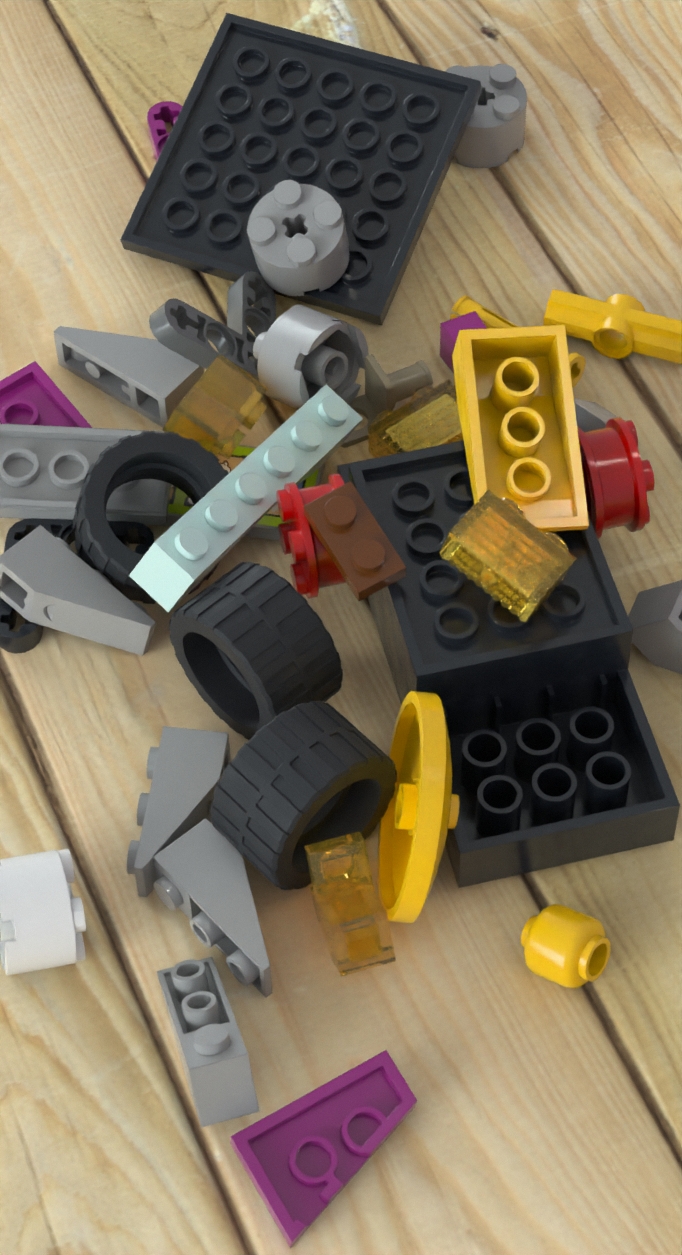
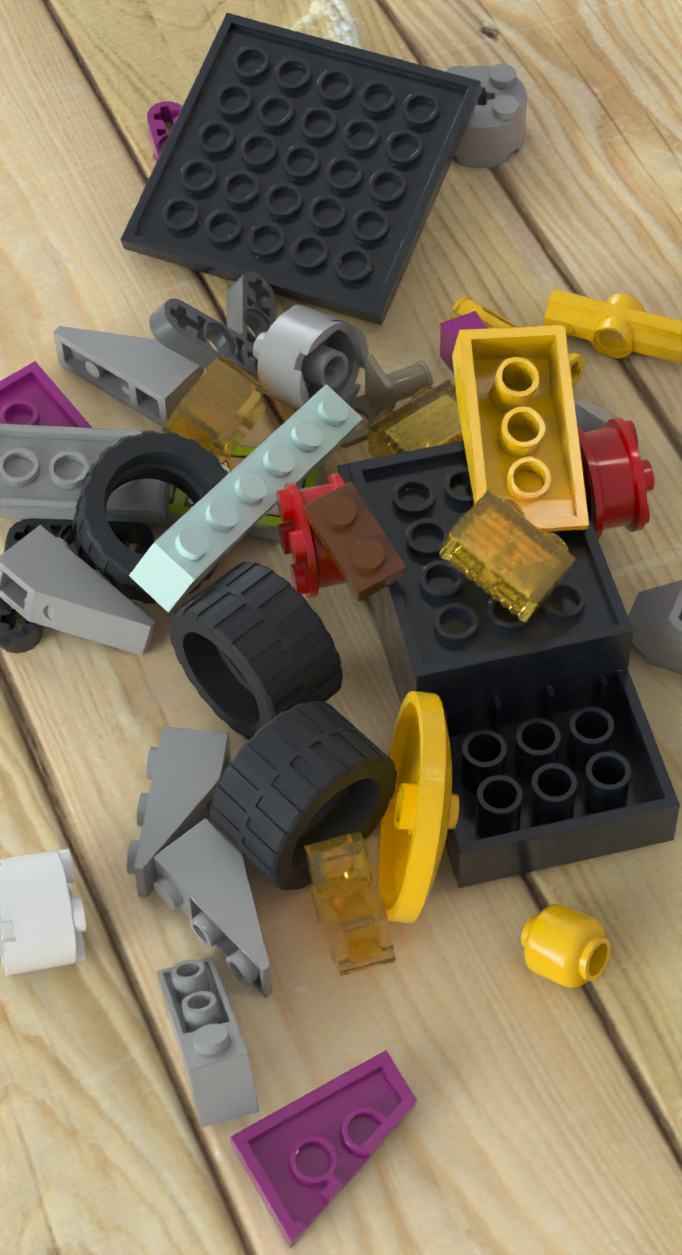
light grey brick [247,180,349,296] -> none

